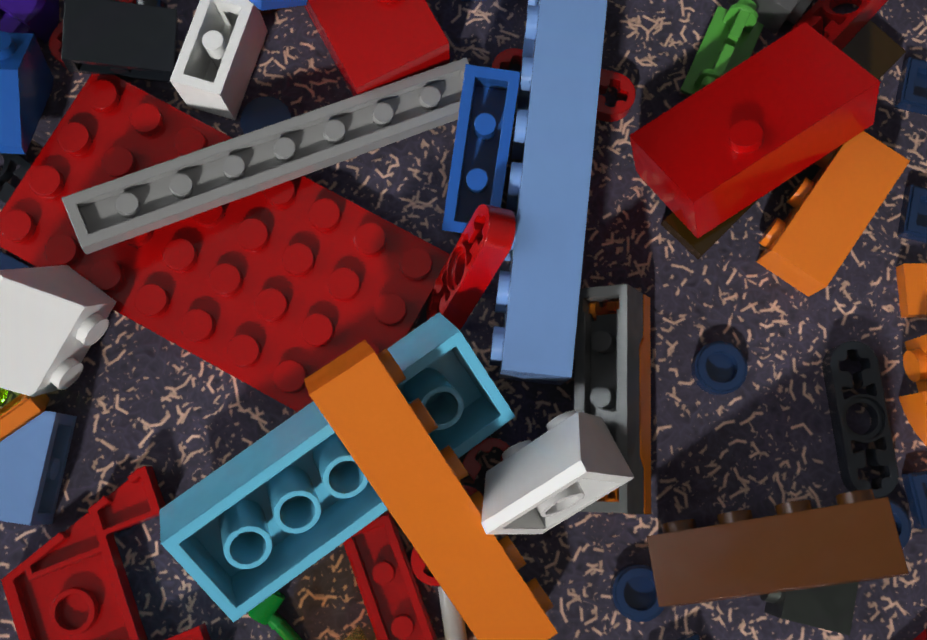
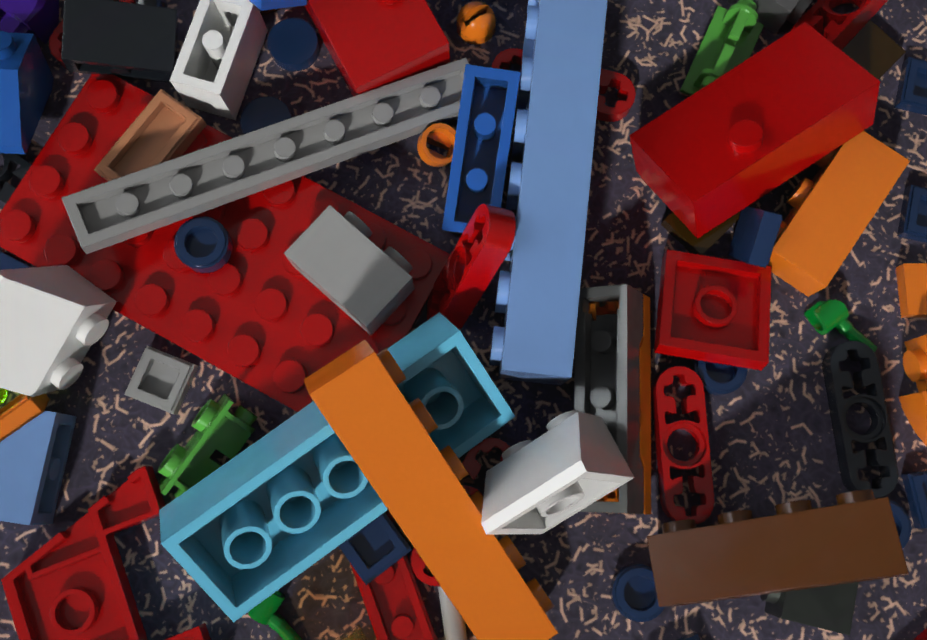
none -> nougat tile [94,89,207,181]
none -> light grey tile [124,346,199,415]
none -> bright green hinge [157,393,258,498]
none -> dark blue tile [174,216,233,273]
none -> dark blue tile [267,18,320,71]
none -> light grey brick [284,205,415,336]
none -> dark blue tile [339,512,413,585]
none -> orange hinge [417,123,456,167]
none -> orange hinge [456,0,496,45]
none -> red beam [651,366,715,524]
none -> red plate [654,249,772,371]
none -> dark blue tile [728,206,782,268]
none -> green hand [804,299,877,352]

